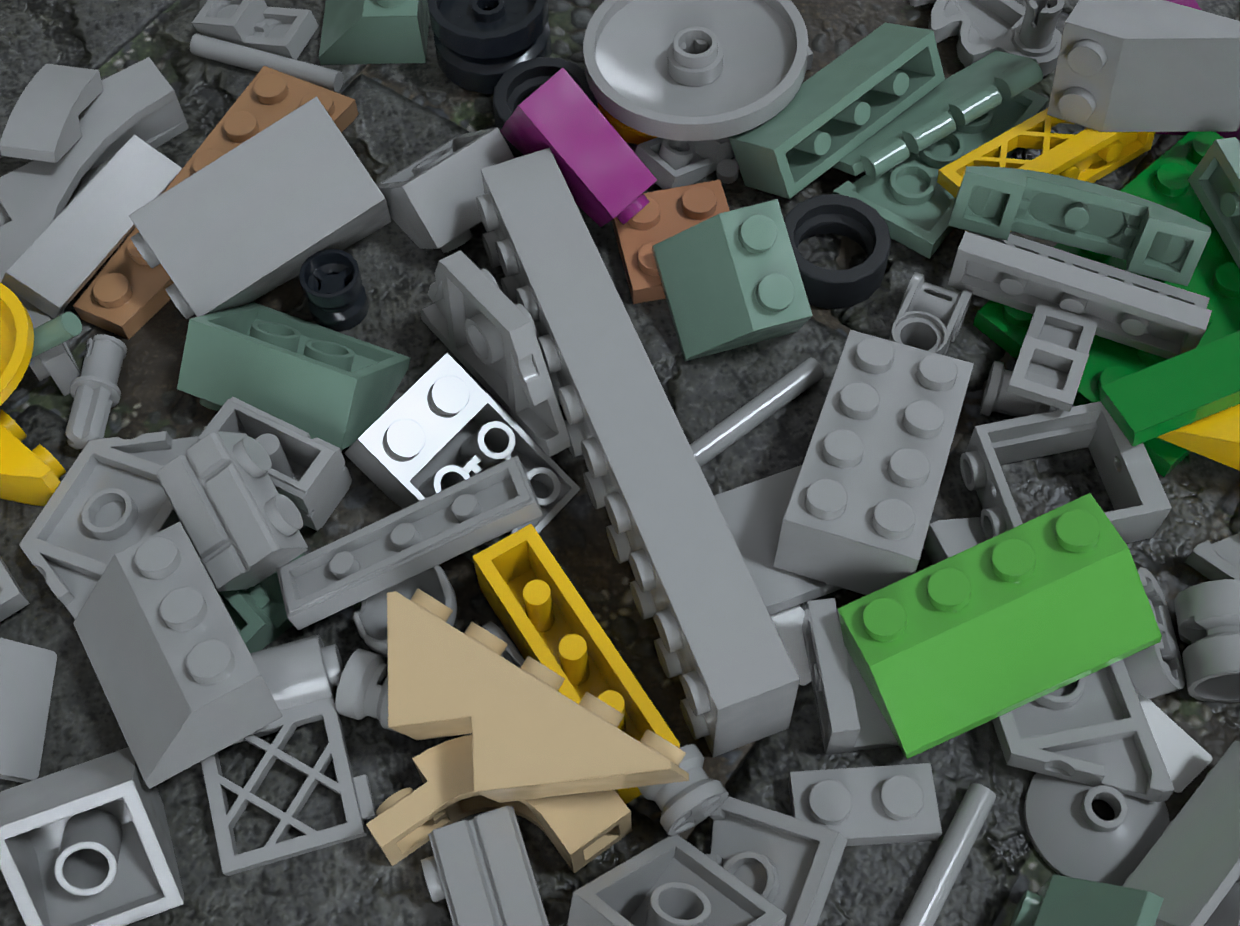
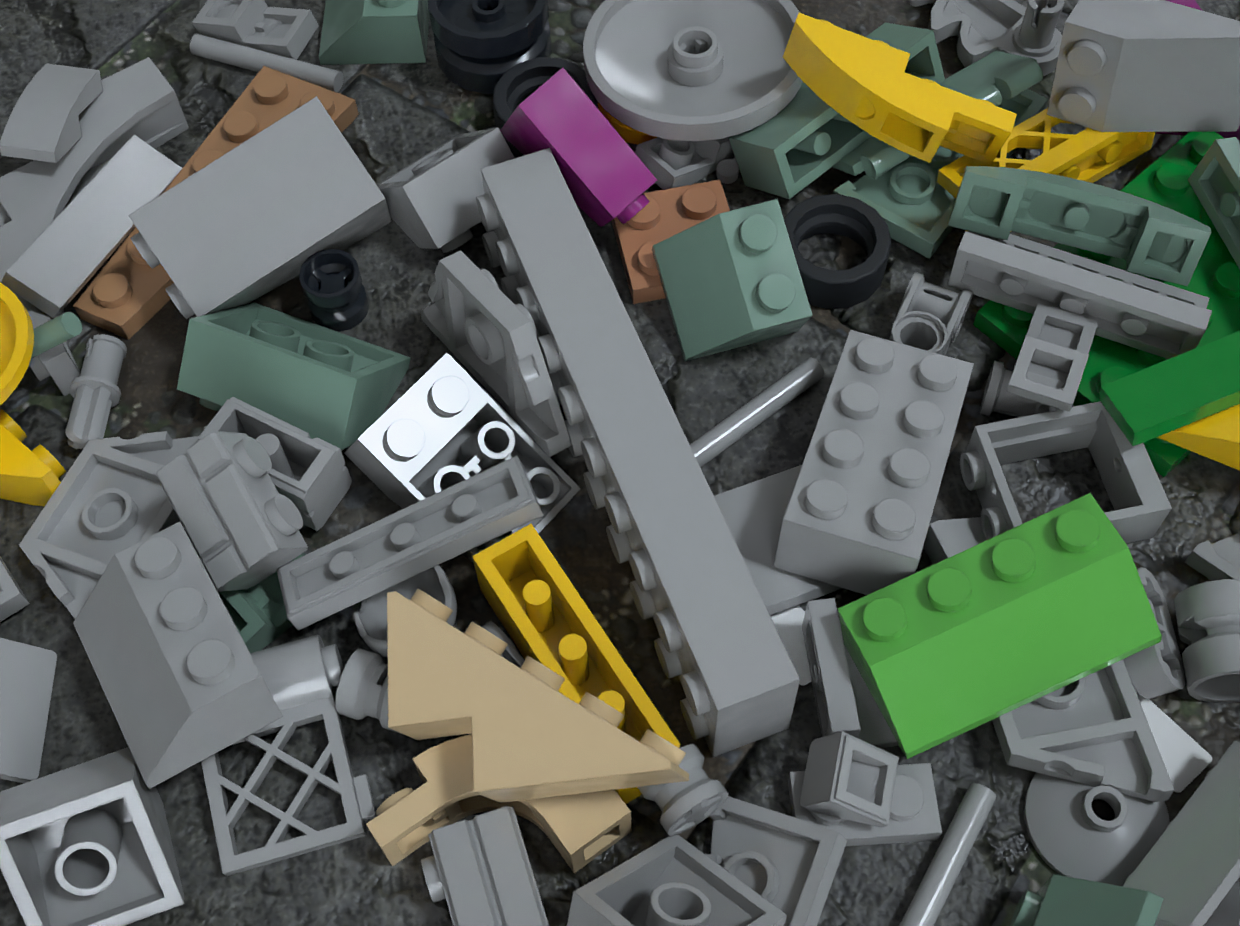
none -> yellow slope [783,13,1017,165]
none -> light grey slope [800,731,899,827]

